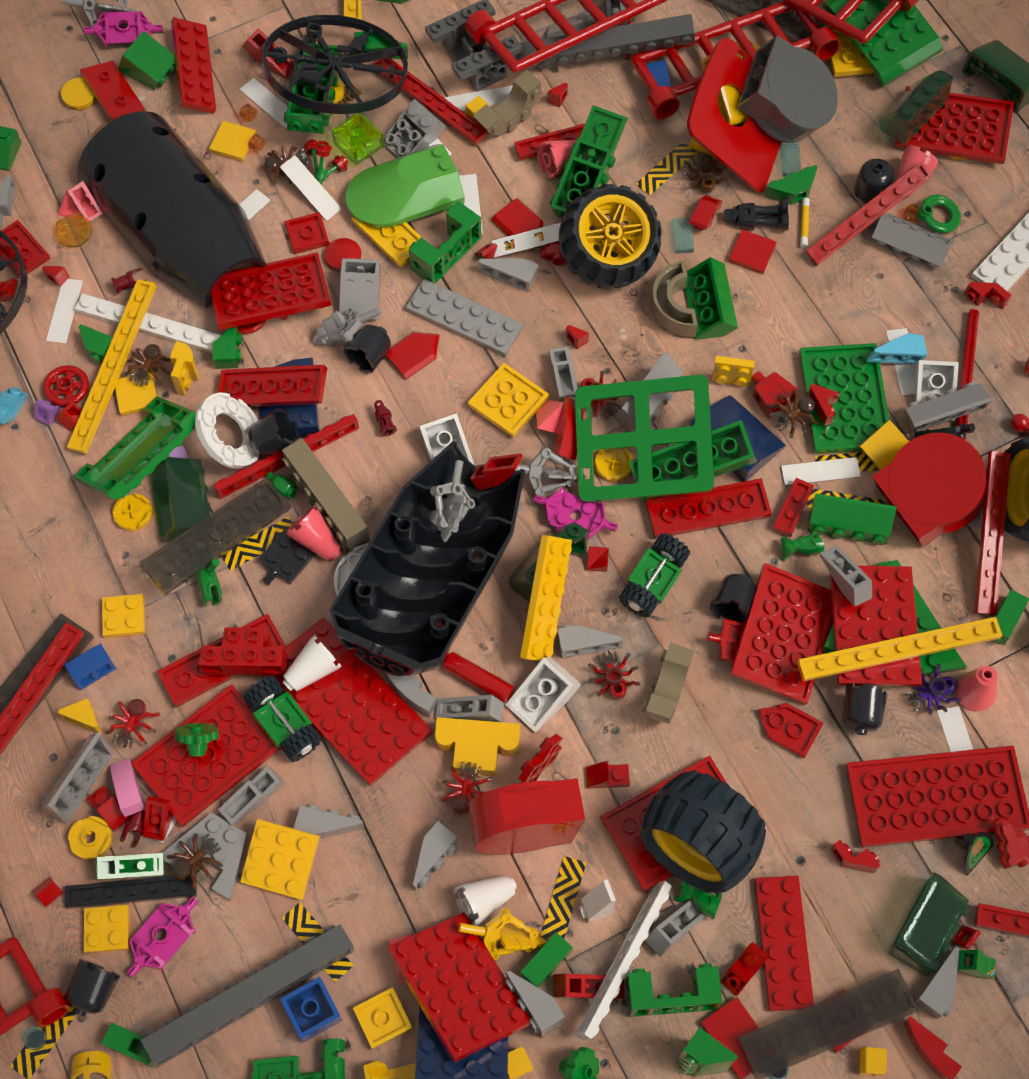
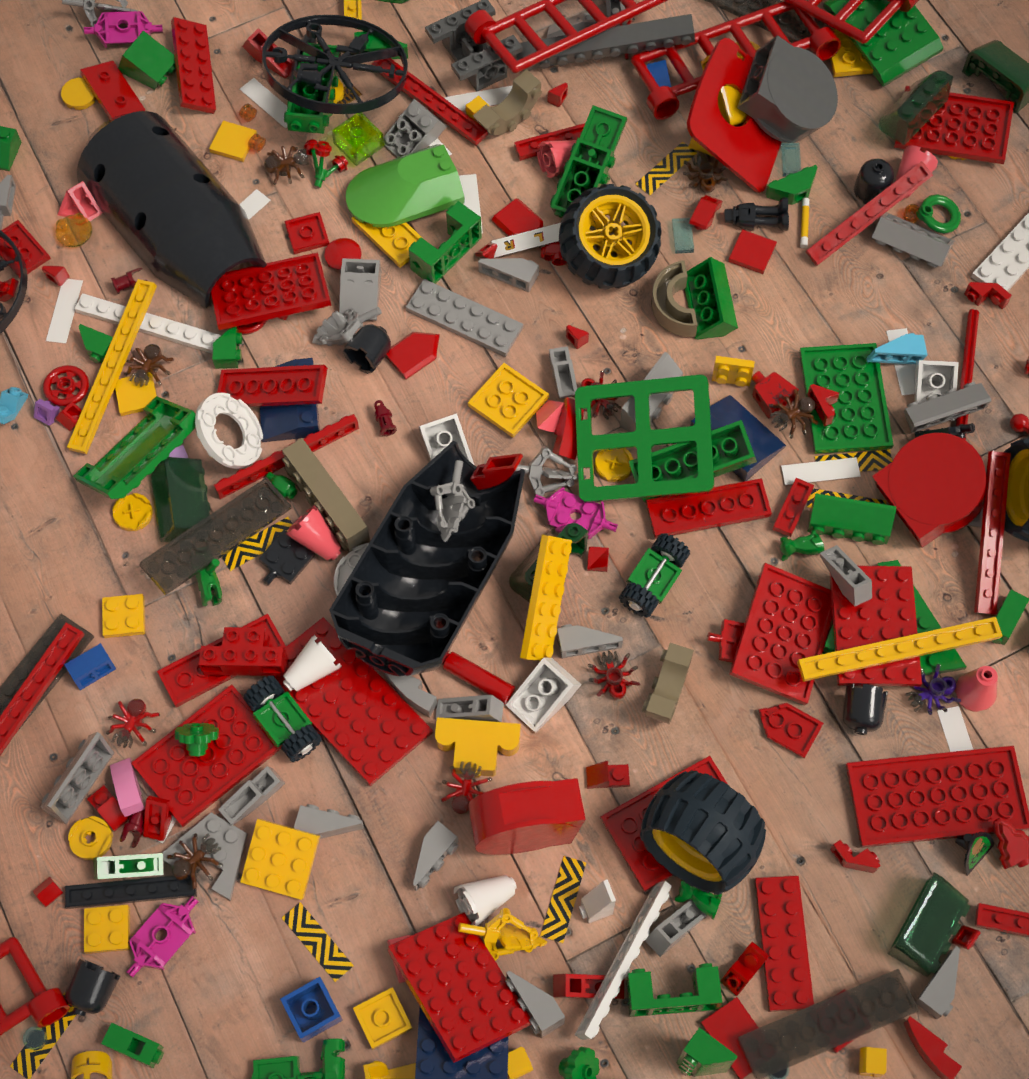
yellow slope [58,698,102,733] -> none
dark grey brick [141,924,354,1068] -> none
yellow brick [170,341,199,396] -> none
black cylinder [248,409,299,456] -> none
white sticker [280,156,342,220] -> none
red plate [518,733,563,783] -> none
green brick [520,932,573,988] -> none
black cylinder [709,573,756,623] -> none
yellow tile [859,420,909,470] -> none
green leg [958,950,996,979] -> none

